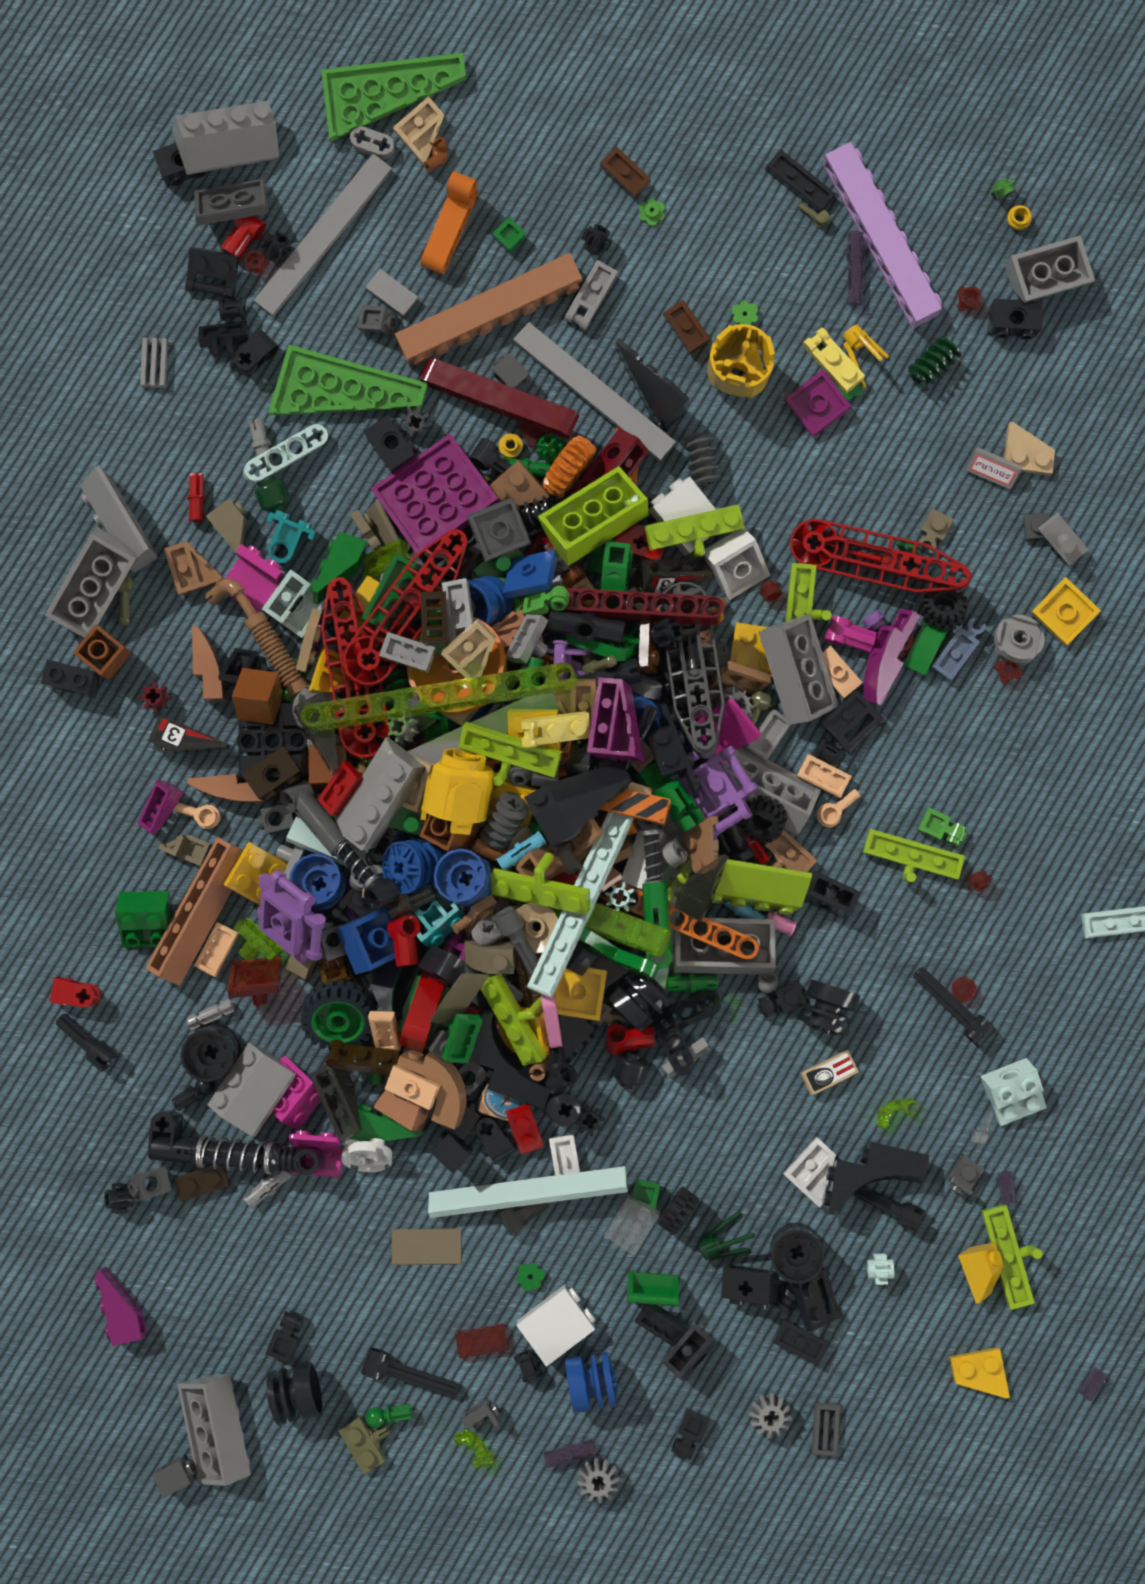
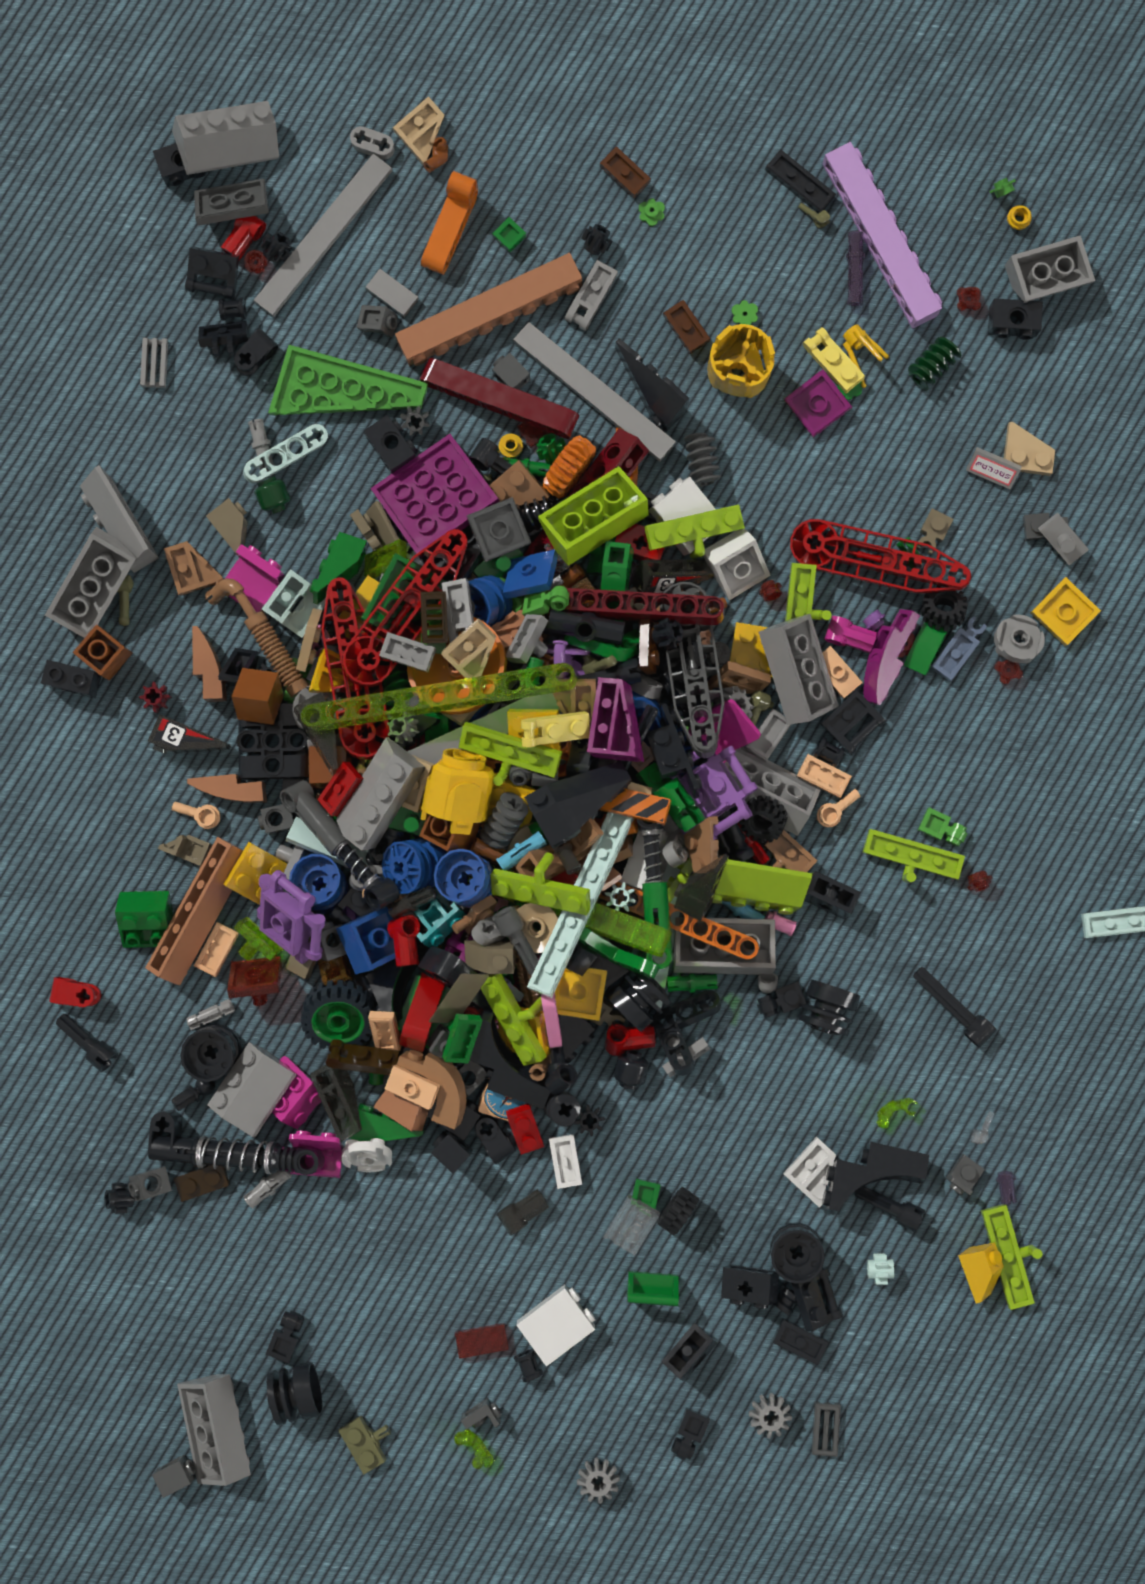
magenta slope [95,1266,147,1346] -> none
magenta slope [137,780,184,835] -> none
red axle [187,473,206,522] -> none
dark brown brick [242,746,303,801] -> none
teal pin [266,510,316,564] -> none
bright green wing [321,53,467,142] -> none
black axle [361,1347,460,1398] -> none
green axle [366,1404,412,1428] -> none
dark tan sticker [392,1229,461,1265] -> none
light aqua tile [428,1166,628,1218] -> none
green plant [516,1262,545,1292] -> none
clear purple pin [543,1439,596,1469] -> none
blue wheel [565,1352,618,1414] -> none
black plate [634,1304,691,1347] -> none
dark green plant [698,1211,755,1261] -> none
slope [800,1050,859,1095] -> none
yellow wing [949,1347,1010,1398] -> none
clear red plate [951,977,977,1002] -> none
light aqua brick [981,1058,1047,1126] -> none
clear purple pin [1077,1367,1108,1402] -> none

